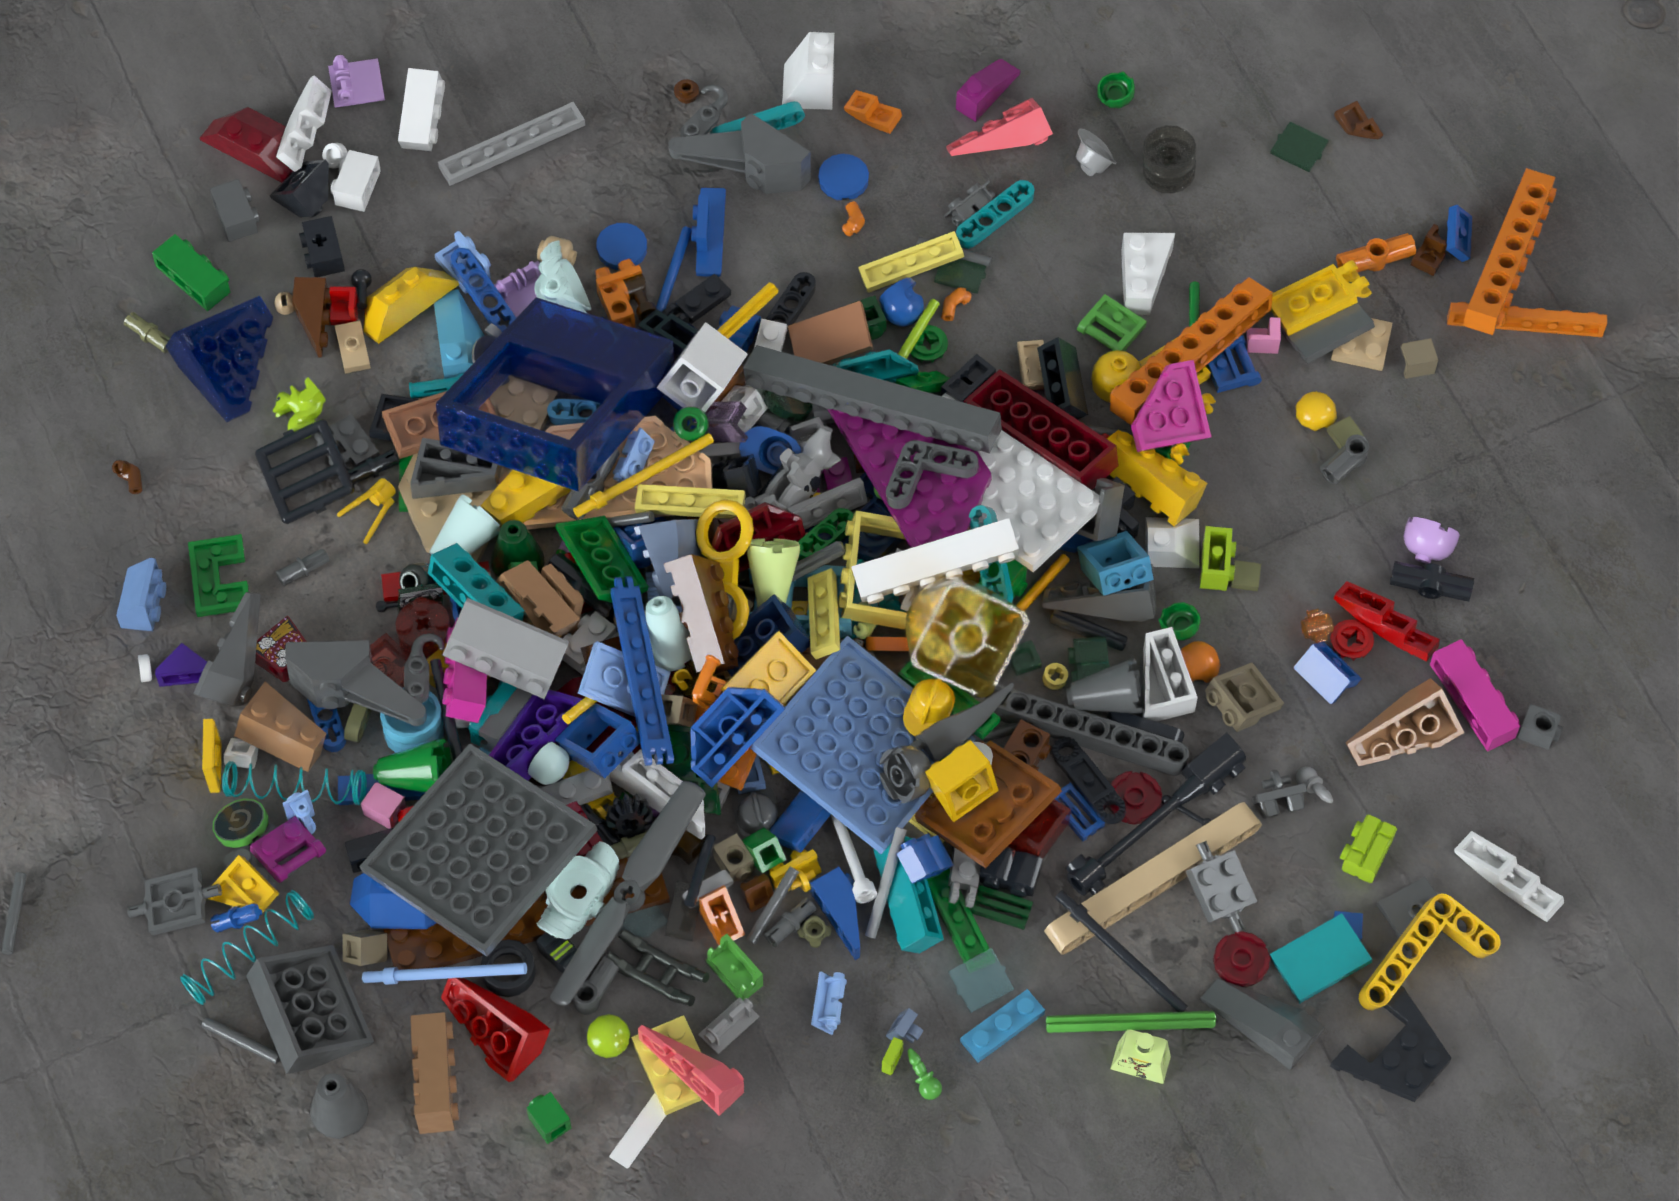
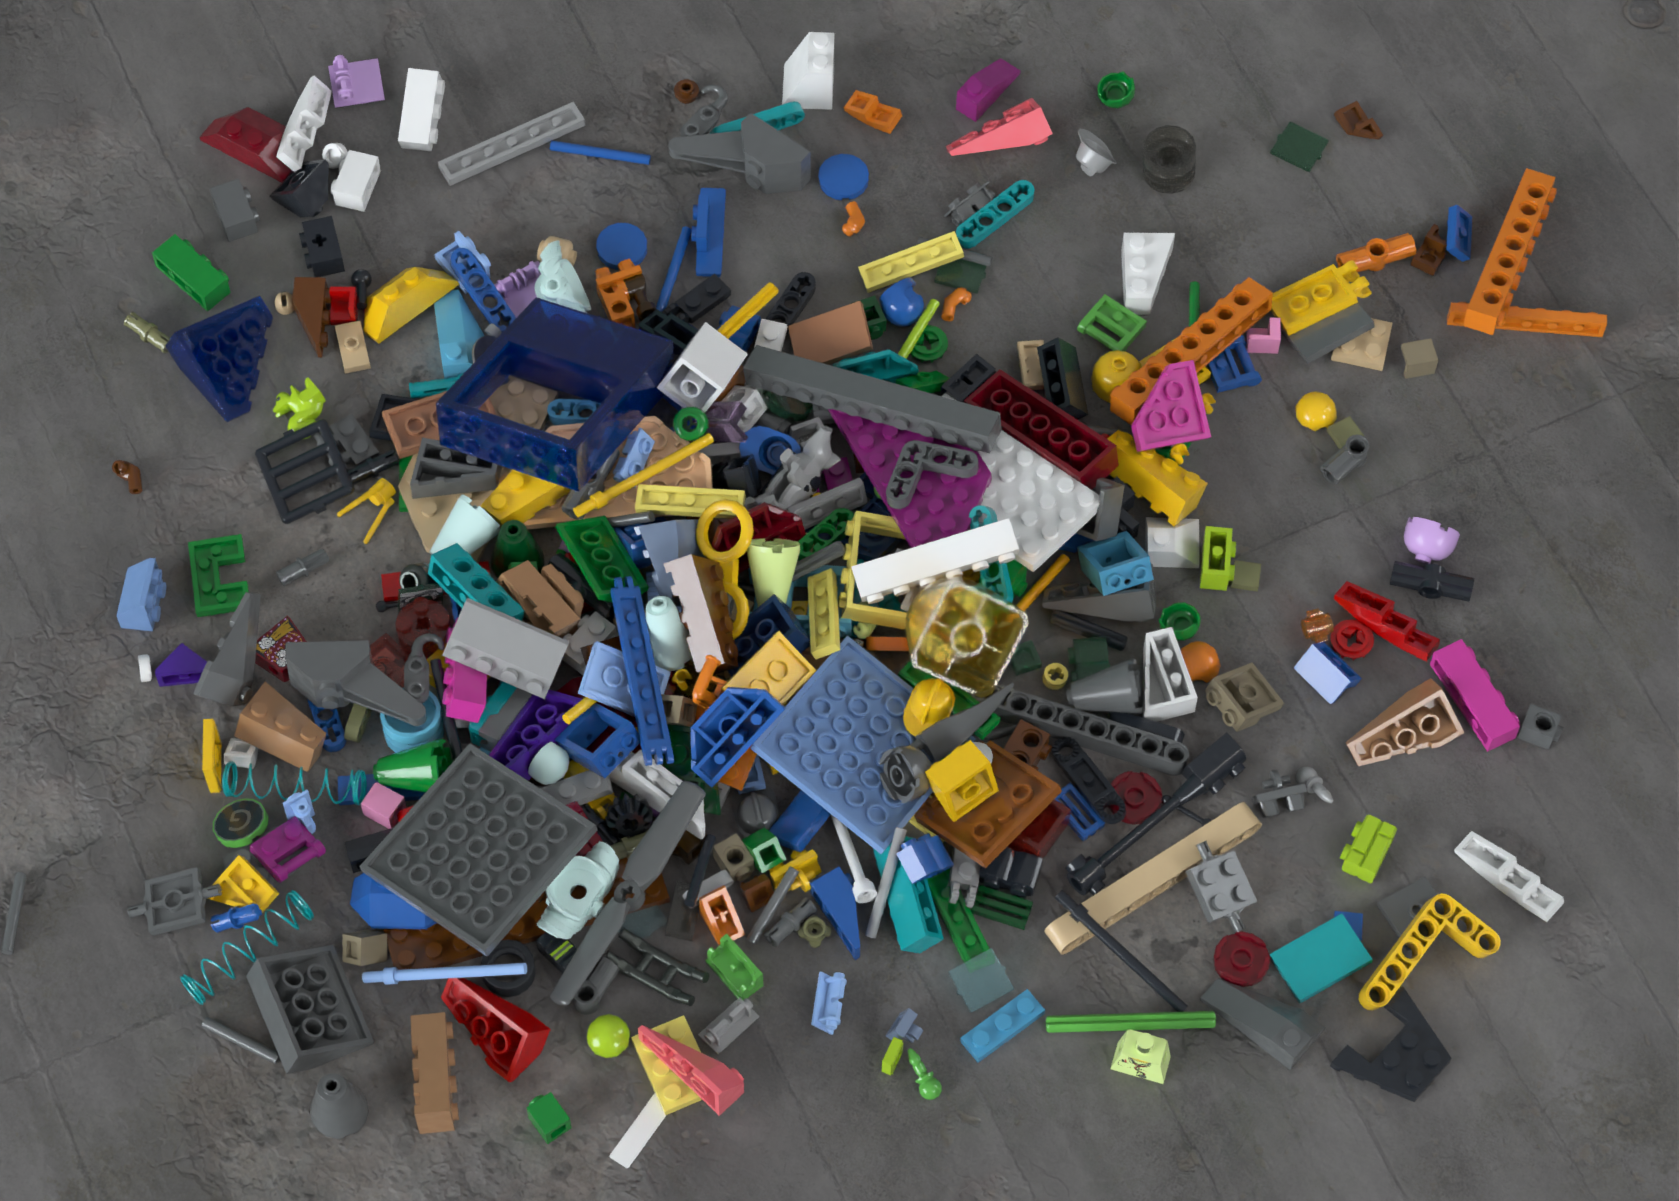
none -> blue bar [550,140,651,165]

